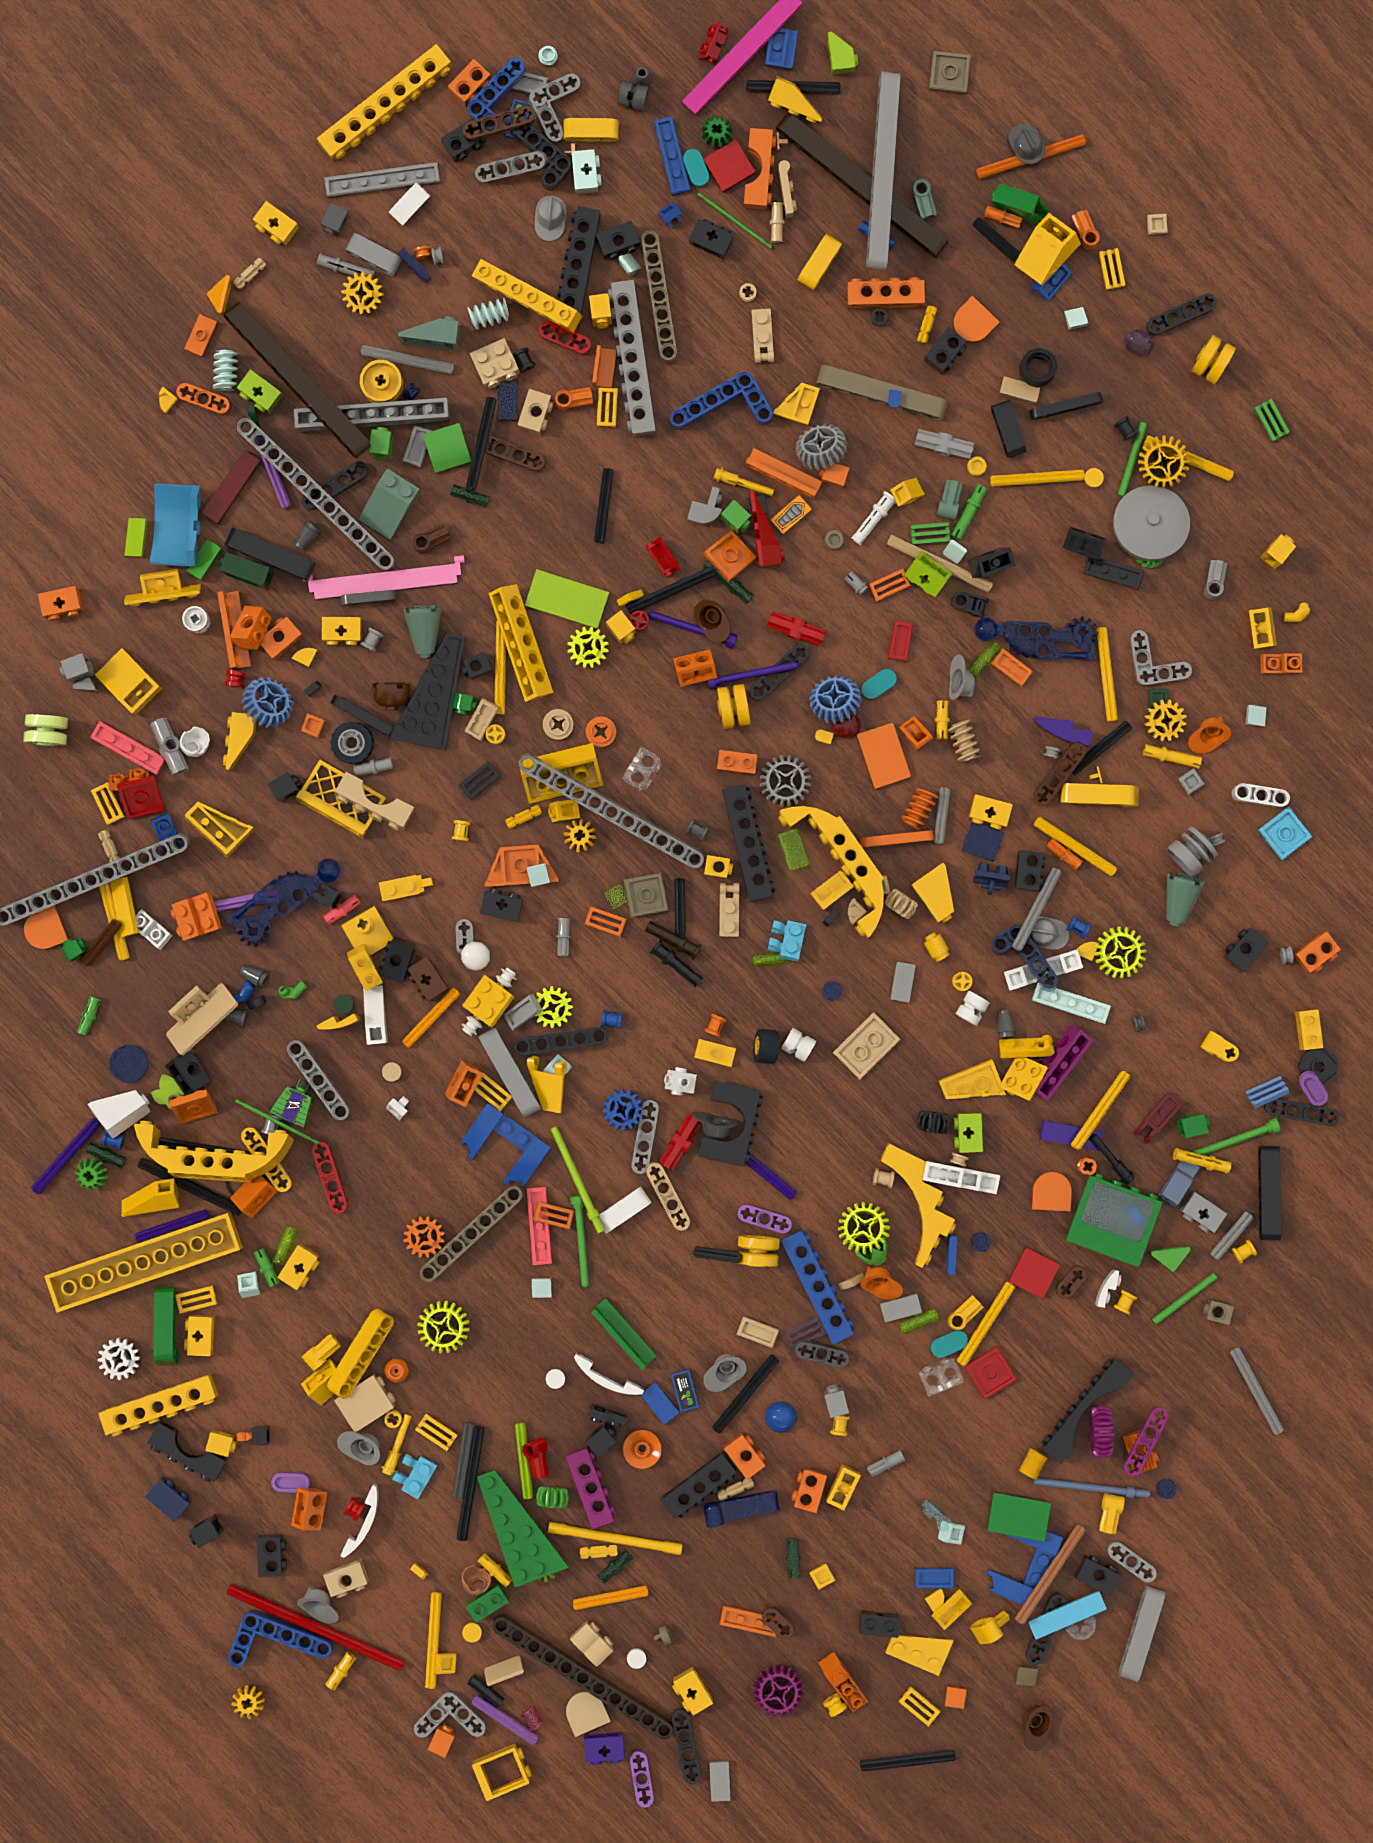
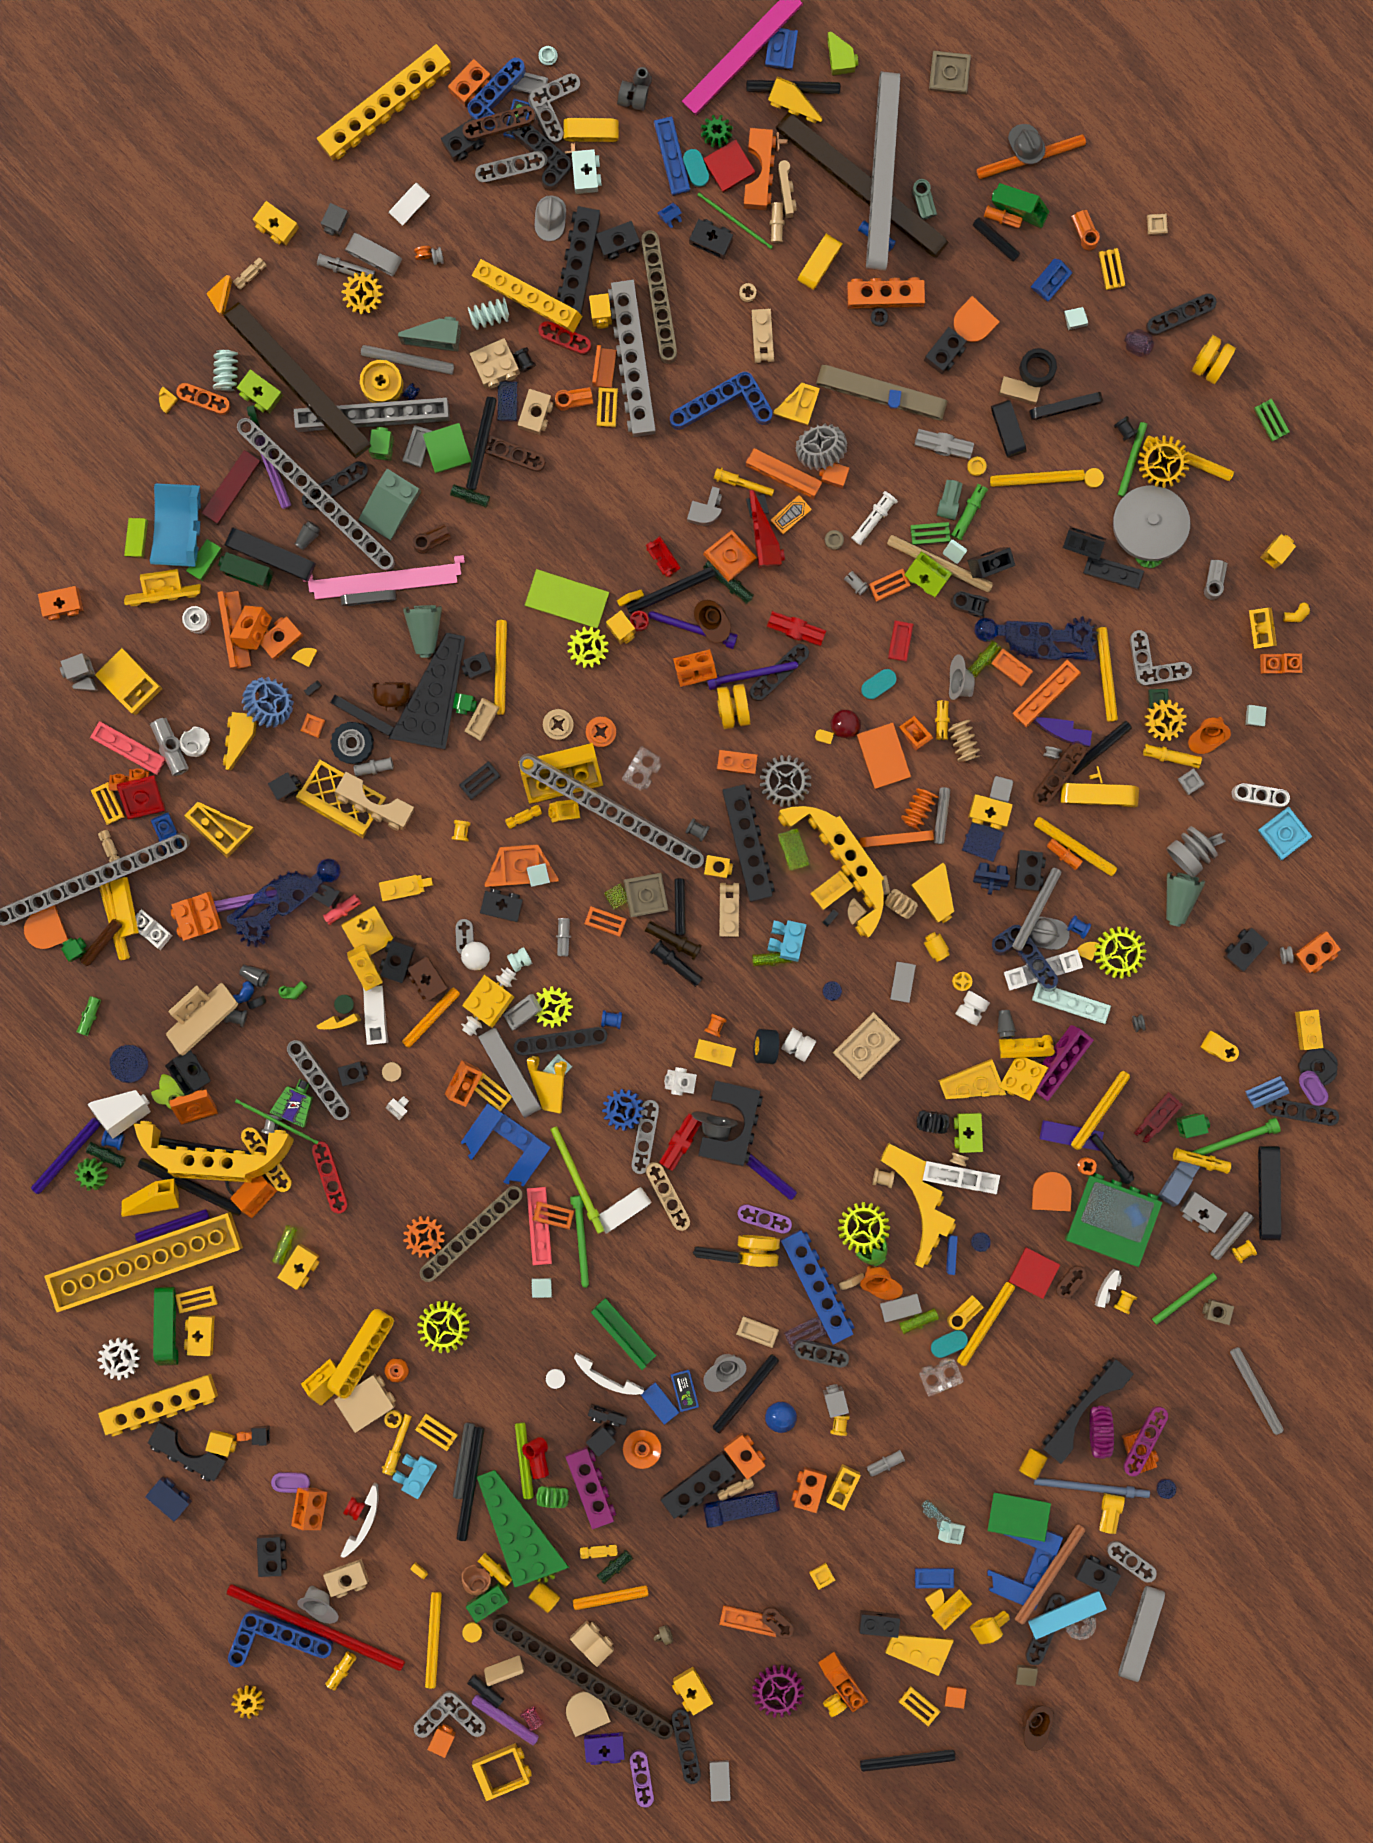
yellowish green wheel [23,714,68,746] -> none
orange plate [184,314,218,358] -> none
black brick [189,1514,224,1548] -> none
red wheel [224,670,245,688] -> none
light aqua slope [237,1272,260,1298] -> none
bright green pin [253,1248,281,1288] -> none
yellow piece [302,1334,341,1372] -> none
yellow brick [322,617,362,646] -> none
light grey tile [324,162,441,198] -> none
light grey piece [337,1431,380,1465] -> none
light grey bush [360,627,384,652] -> none
clear blue tile [399,247,431,284] -> none
yellow tile [435,1653,456,1674] -> none
yellow wheel [486,724,506,745] -> none
yellow brick [488,584,554,702] -> none
yellow piece [548,1522,682,1555] -> none
yellow gear [564,819,596,852] -> none
black axle [594,468,613,544] -> none
light aqua slope [619,254,641,276] -> none
white tile [627,1648,646,1669] -> none
red hinge [698,22,728,64] -> none
bright green brick [720,500,751,535] -> none
clear green pin [786,1538,801,1578] -> none
medium blue gear [810,674,862,724] -> none
yellow brick [890,478,925,507] -> none
yellow axle [917,306,937,343] -> none
red tile [964,1346,1017,1400] -> none
yellow slope [1014,213,1081,286] -> none
bright green slope [1149,1246,1190,1272] -> none
none -> black brick [338,1061,369,1086]
none -> light aqua wheel [507,947,533,973]
none -> yellow piece [529,1582,560,1613]
none -> light grey slope [989,776,1013,803]
none -> orange fence [1012,660,1081,728]

